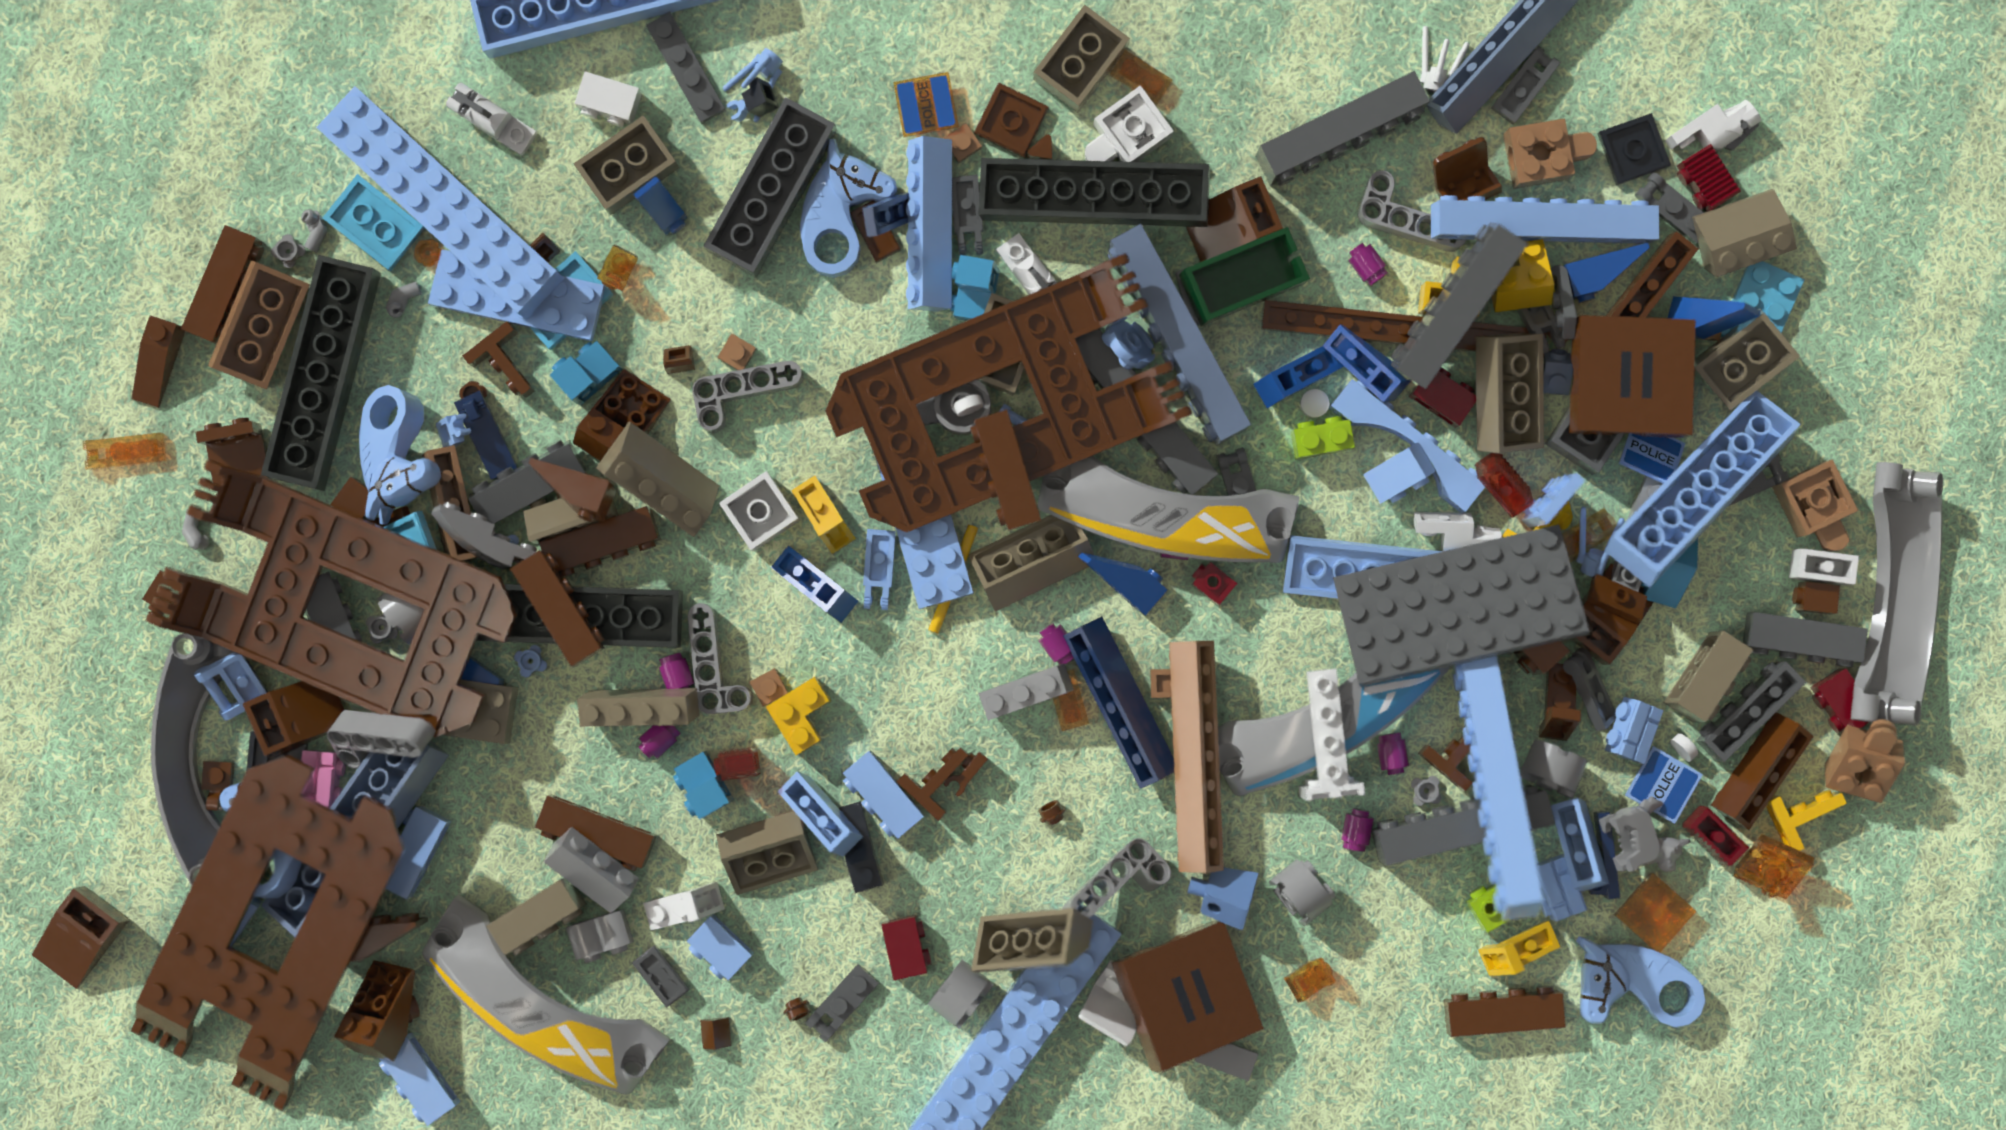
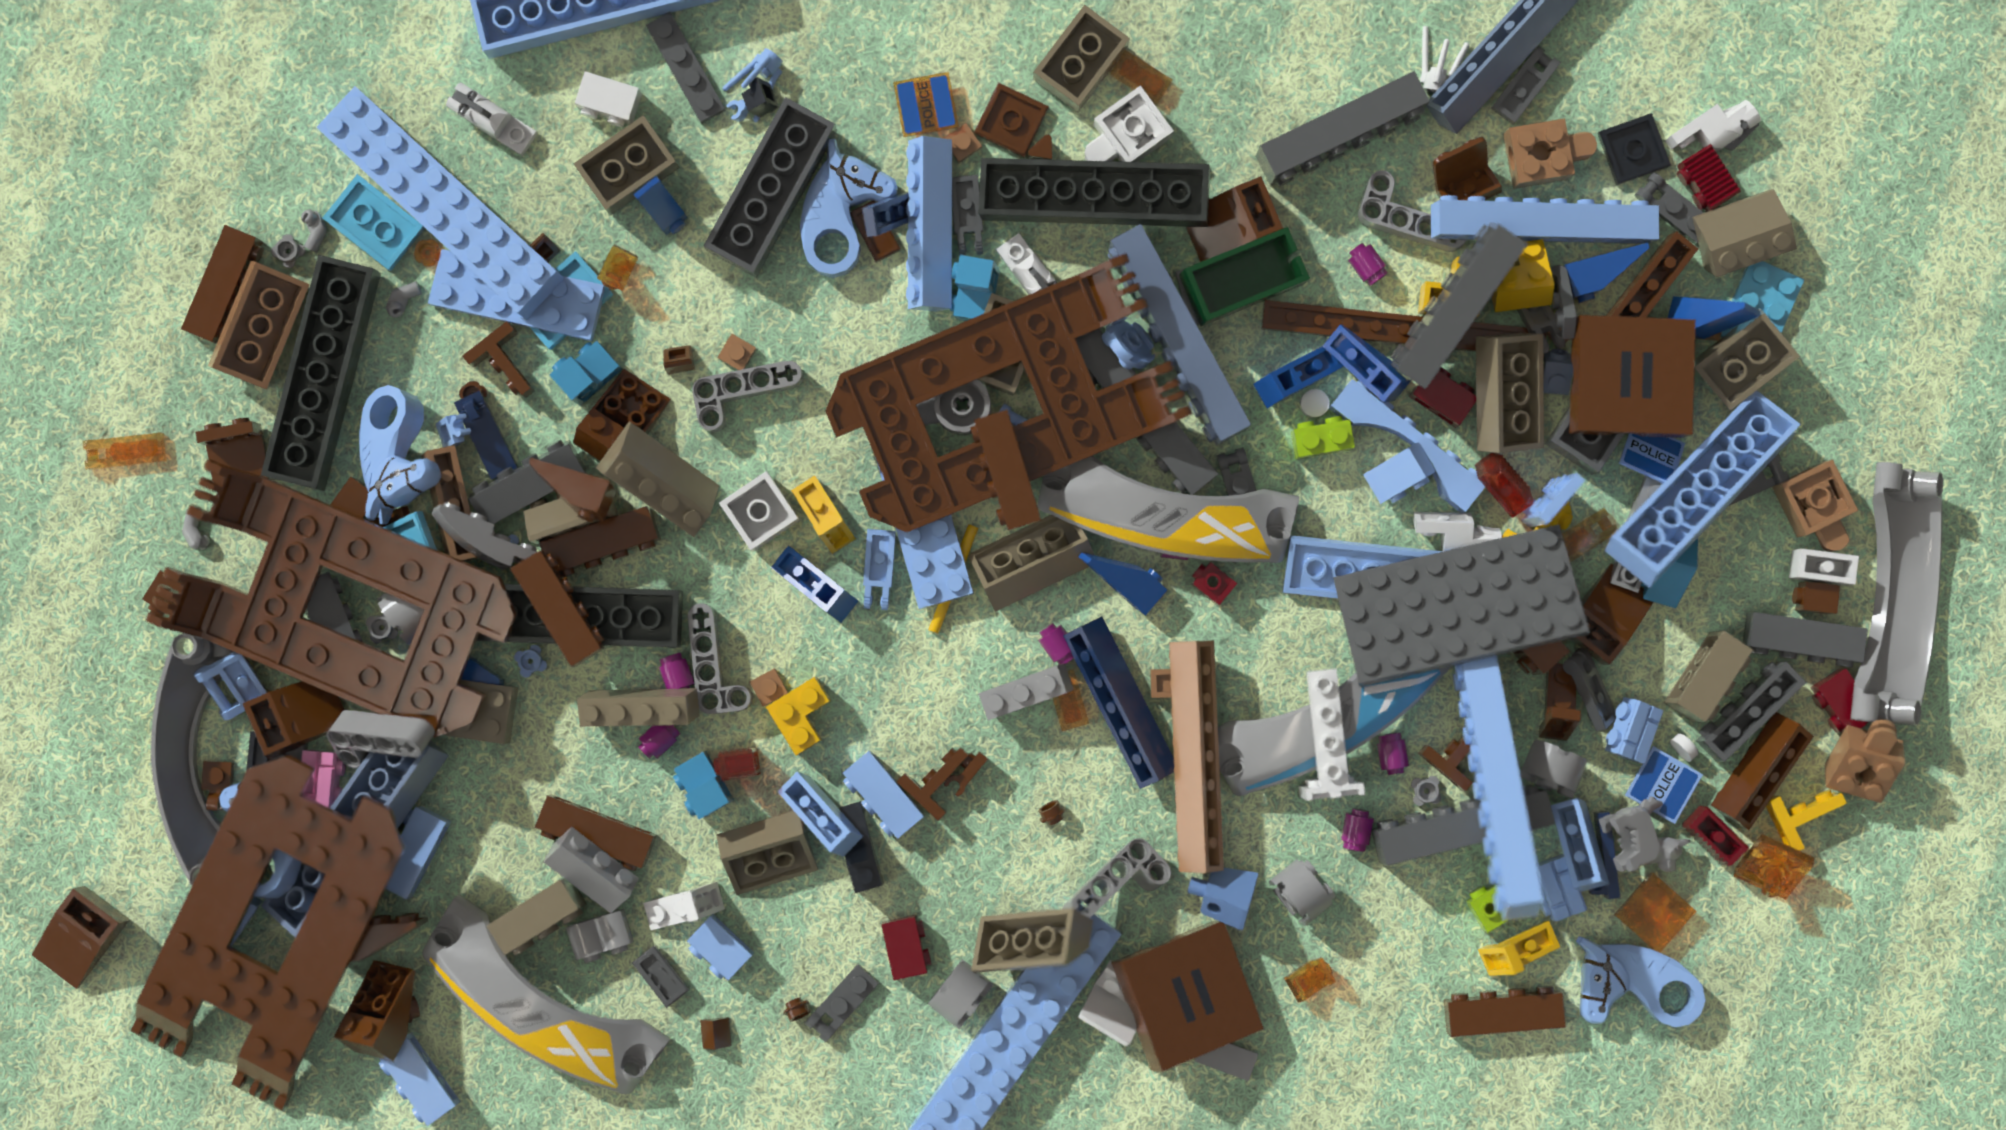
reddish brown slope [131,315,185,408] -> none
white tile [954,394,984,416] -> none
light blue plant [1576,507,1625,577] -> none
reddish brown plate [1587,574,1647,624] -> none

